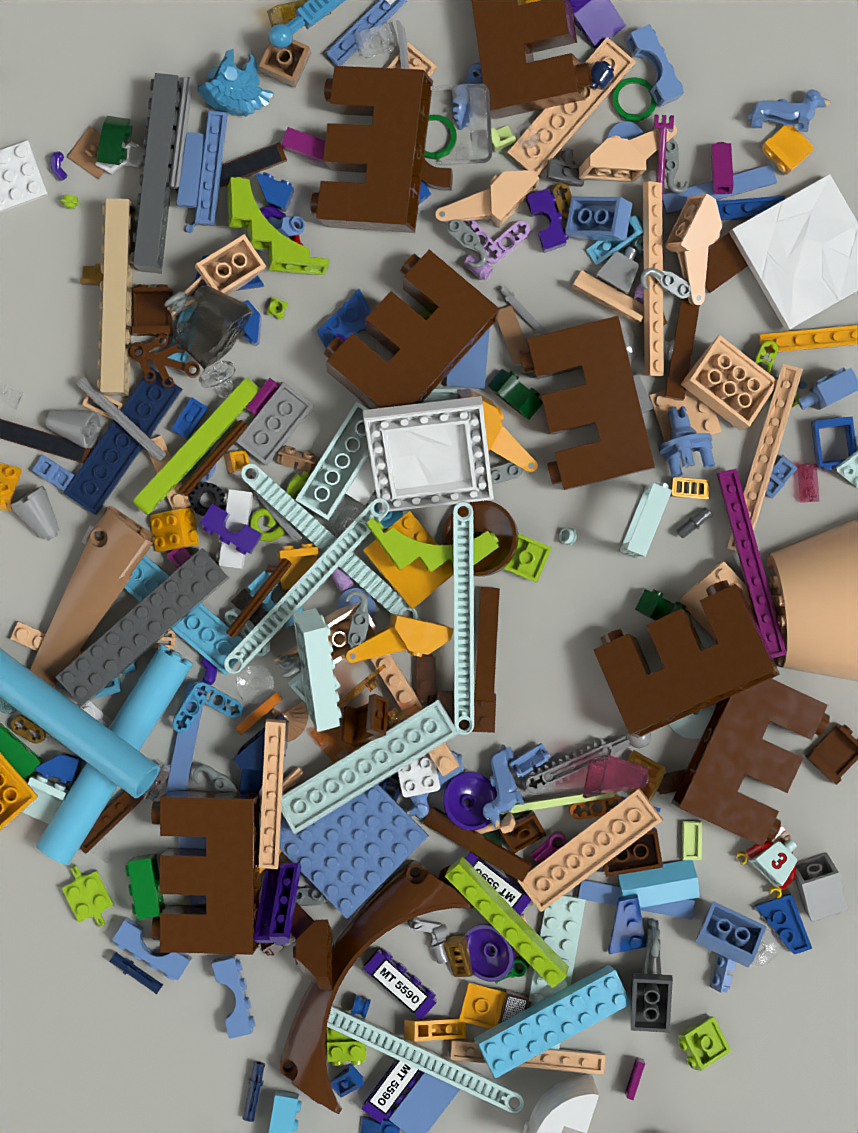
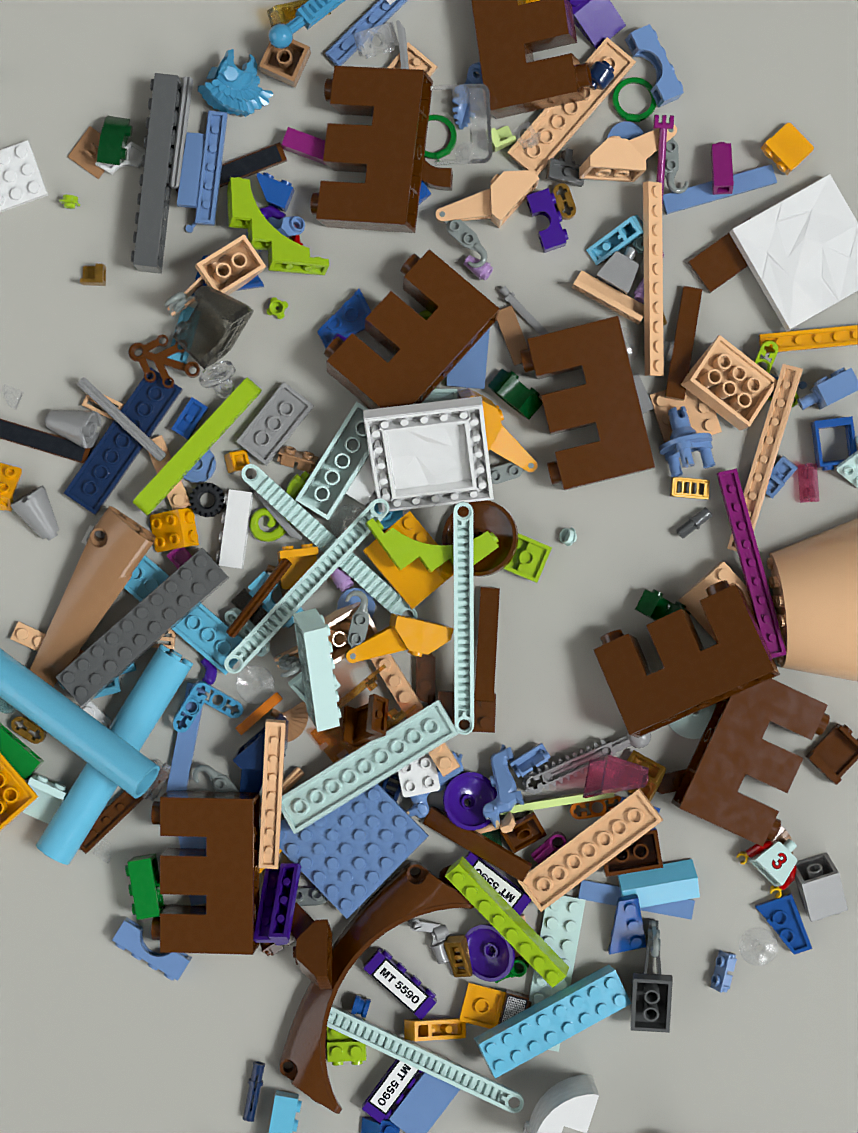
medium blue slope [32,455,75,492] -> none
blue slope [35,753,82,784] -> none
dark purple arm [50,151,68,181] -> none
lime plate [62,865,114,927] -> none
tan brick [97,198,135,397] -> none
dark blue pin [109,952,163,995] -> none
reddish brown panel [132,284,173,336] -> none
reddish brown axle [179,420,248,496] -> none
dark purple arch [200,504,263,555] -> none
medium blue arch [212,955,256,1039] -> none
blue slope [230,299,262,346] -> none
magenta tile [246,378,280,416] -> none
blue slope [330,1064,365,1098] -> none
light nougat plate [450,1039,606,1075] -> none
lavender beam [463,220,530,264] -> none
medium blue brick [565,196,632,241] -> none
light aqua window [620,482,672,558] -> none
magenta tile [625,1057,645,1100] -> none
light nougat slope [640,194,722,305] -> none
lime plate [677,1016,731,1071] -> none
yellowish green tile [682,821,702,860] -> none
medium blue brick [695,901,767,968] -> none
blue tile [716,196,785,221] -> none
medium blue animal [747,89,831,132] -> none

